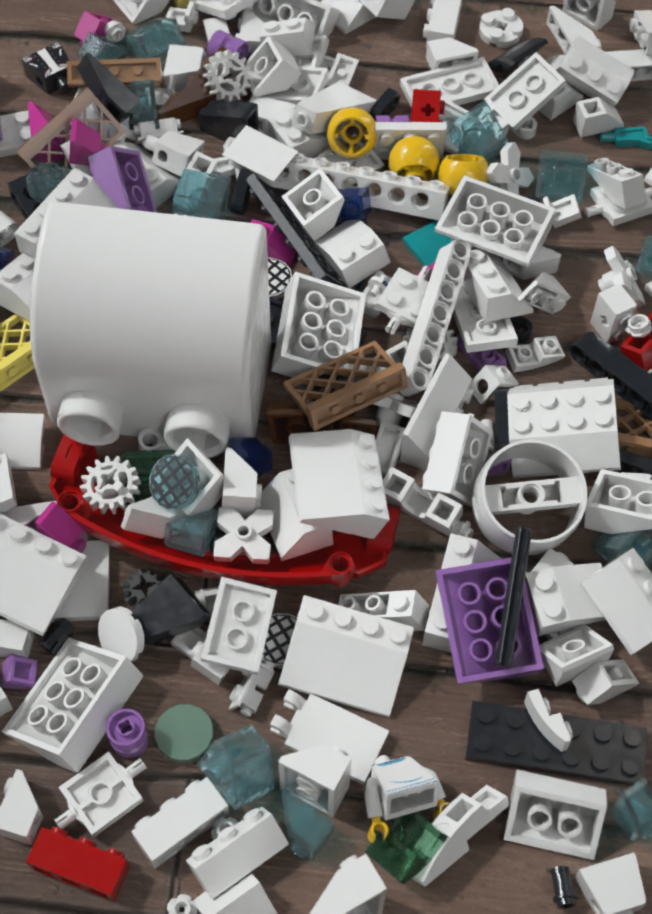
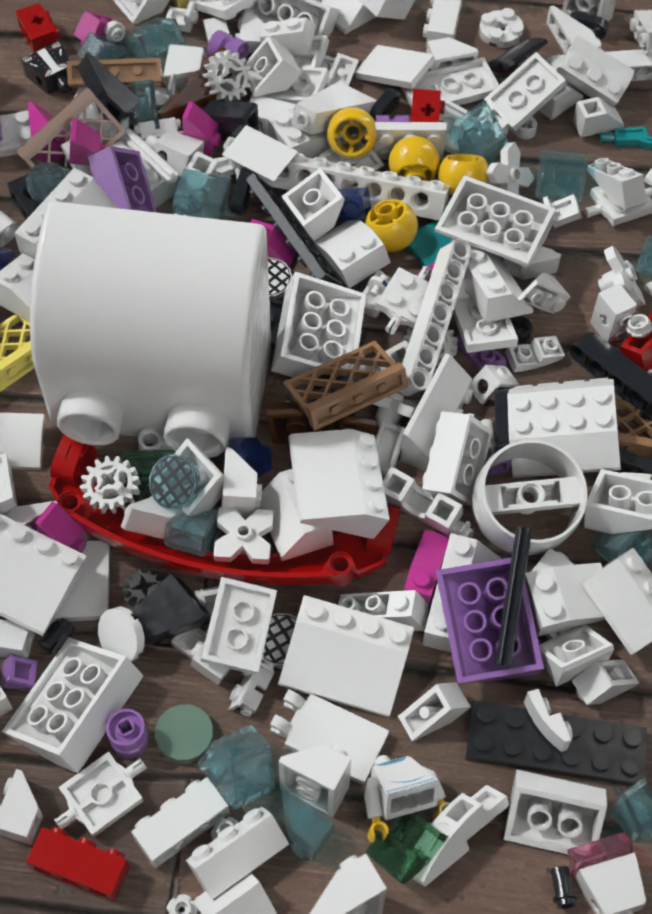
none -> red brick [15,3,61,53]
none -> white axle [120,128,179,184]
none -> dark pink slope [182,101,221,156]
none -> white tile [354,45,435,89]
none -> yellow wheel [365,199,418,252]
none -> white slope [398,682,471,741]
none -> dark pink slope [404,530,449,608]
none -> clear pink slope [567,832,633,877]
none -> black beam [570,11,609,40]

